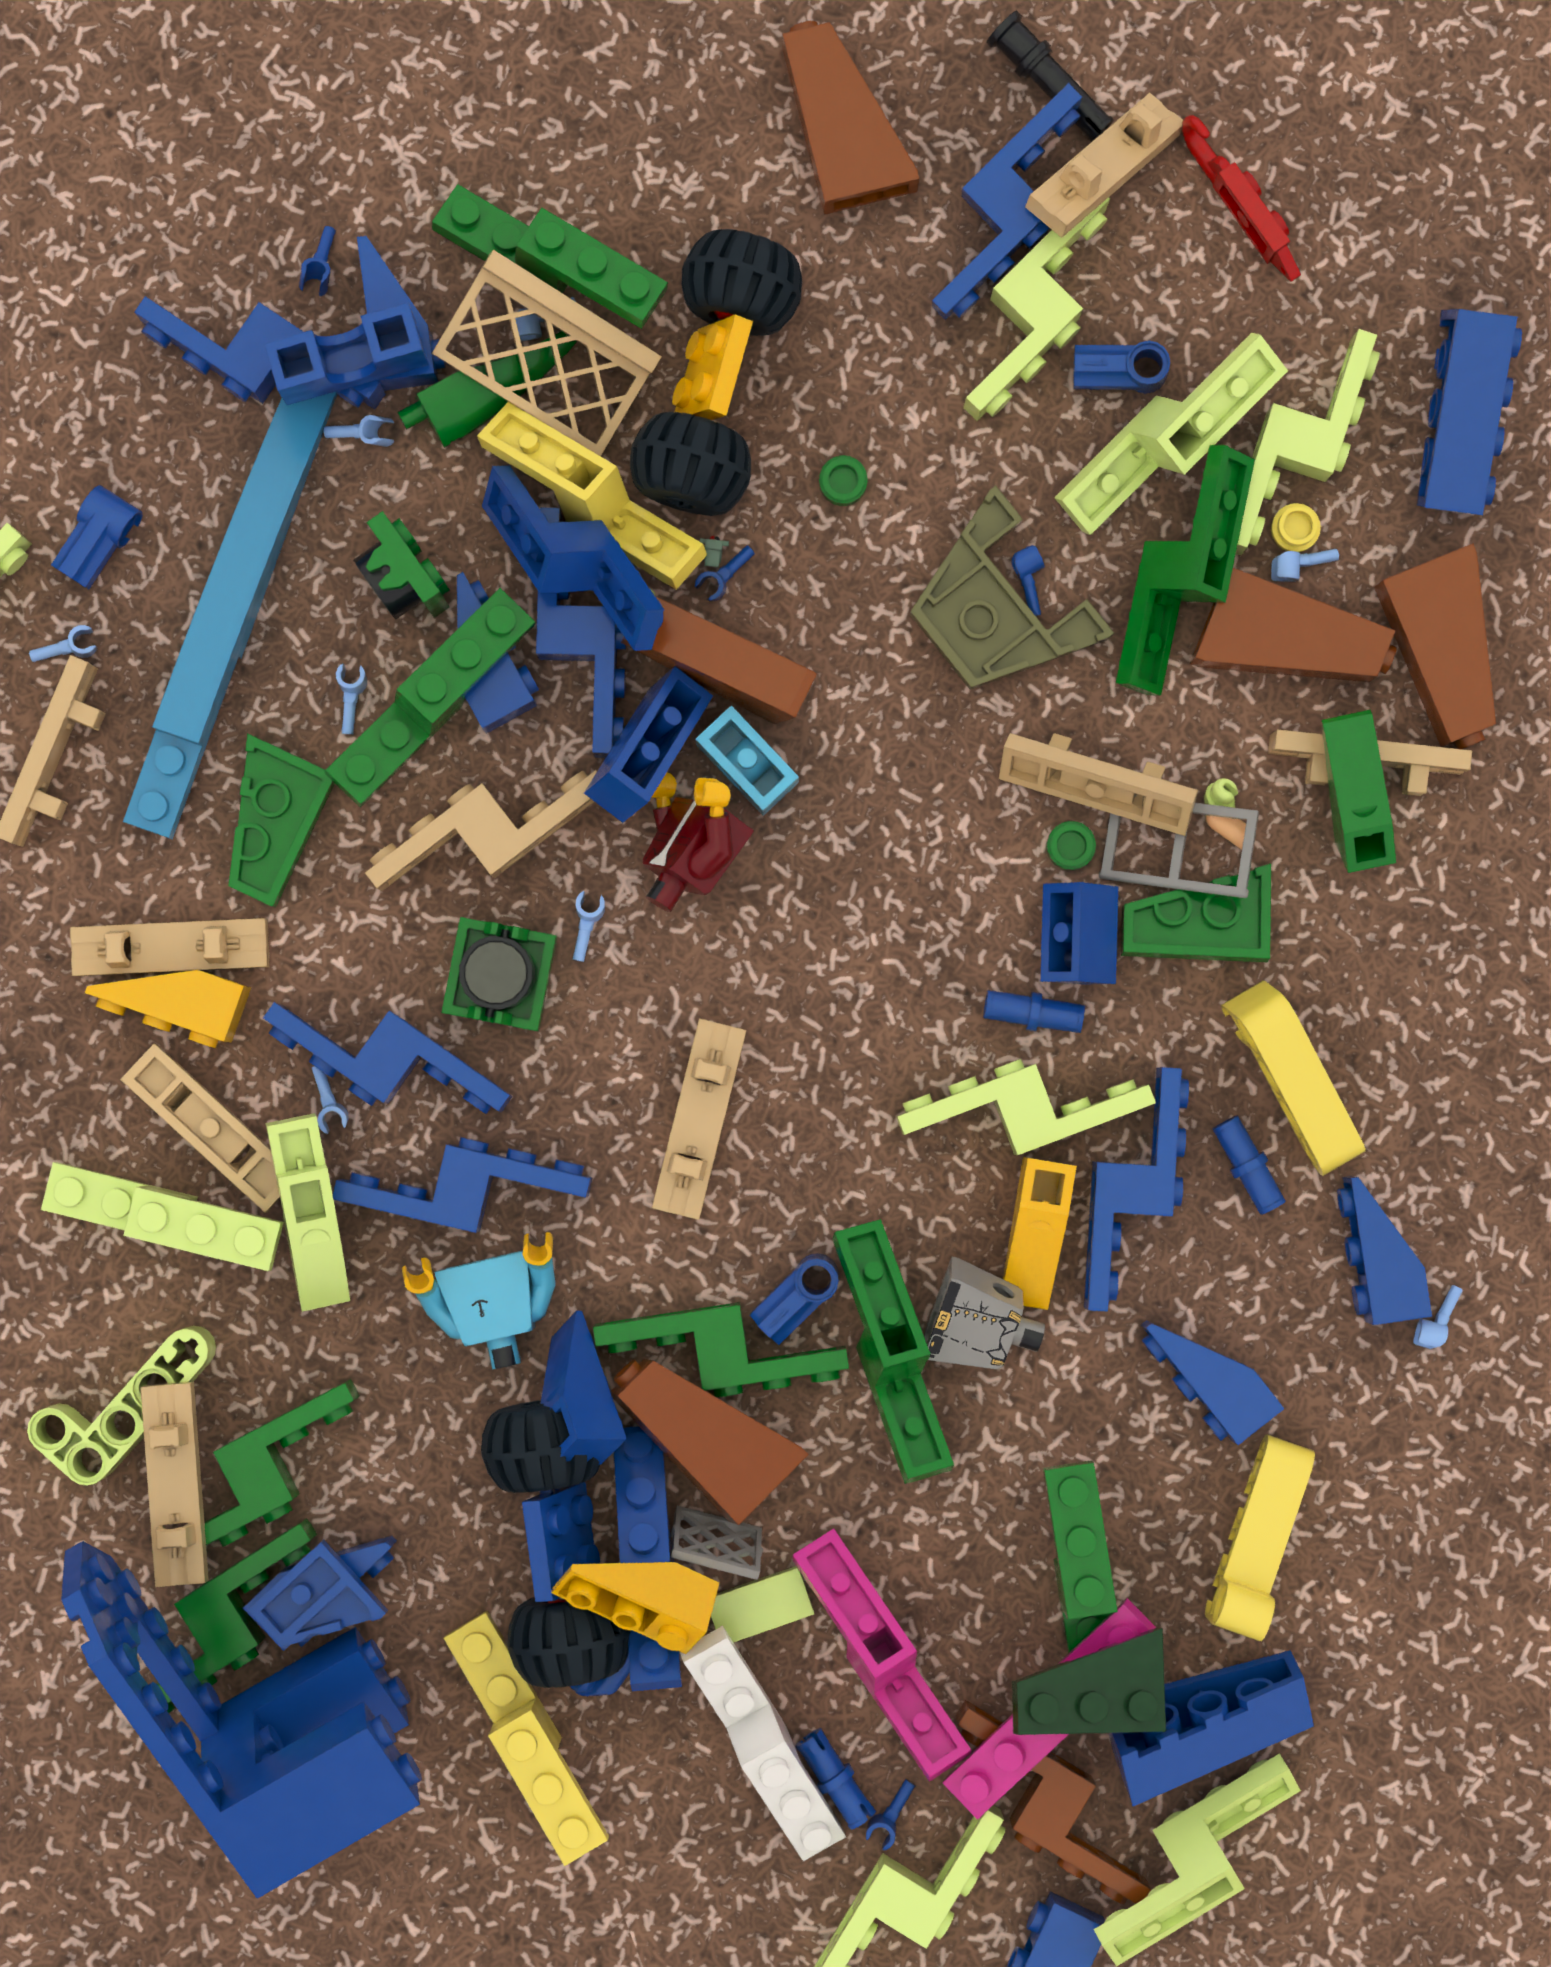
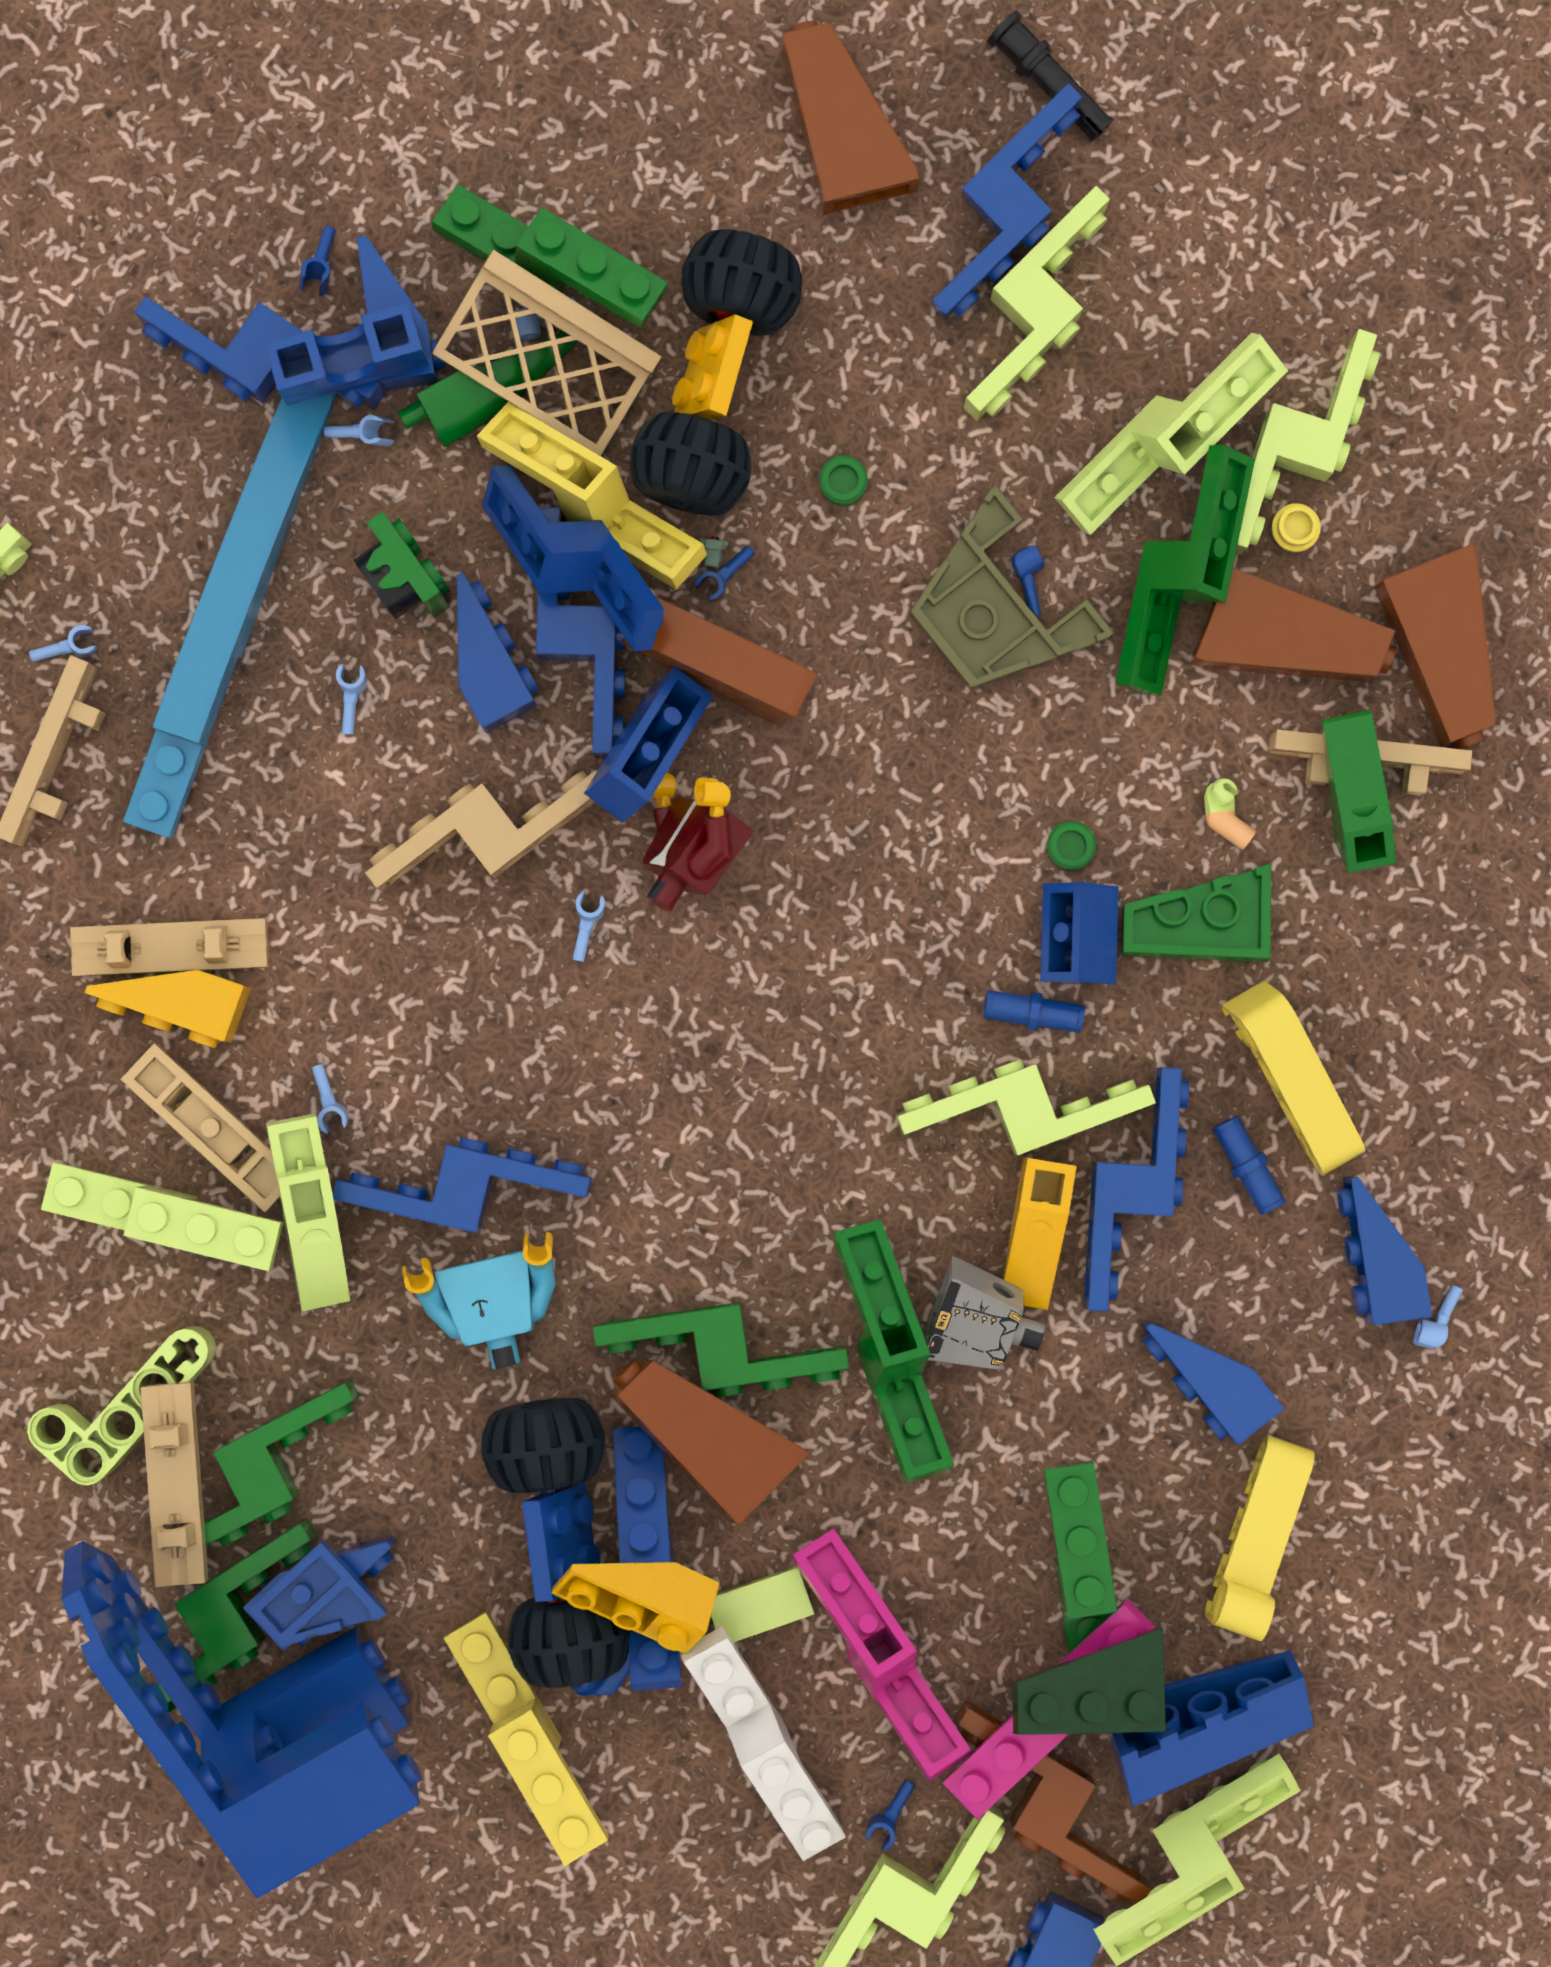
blue piece [51,485,143,590] -> none
green wing [228,733,335,908] -> none
blue bracket [263,1002,513,1114] -> none
green bracket [325,588,535,808] -> none
piece [441,917,557,1032] -> none
blue slope [540,1311,627,1465] -> none
tan hinge [652,1018,747,1220] -> none
light grey window [670,1506,763,1580] -> none
medium azure brick [695,705,799,816] -> none
blue piece [749,1253,839,1345] -> none
blue pin [795,1728,876,1830] -> none
tan hinge [999,733,1198,836] -> none
tan hinge [1025,93,1183,238] -> none
blue piece [1073,341,1171,394] -> none
light grey window [1099,795,1259,898] -> none
red plate [1182,115,1301,282] -> none
light blue hand [1271,549,1339,582] -> none
blue wedge [1417,309,1522,515] -> none

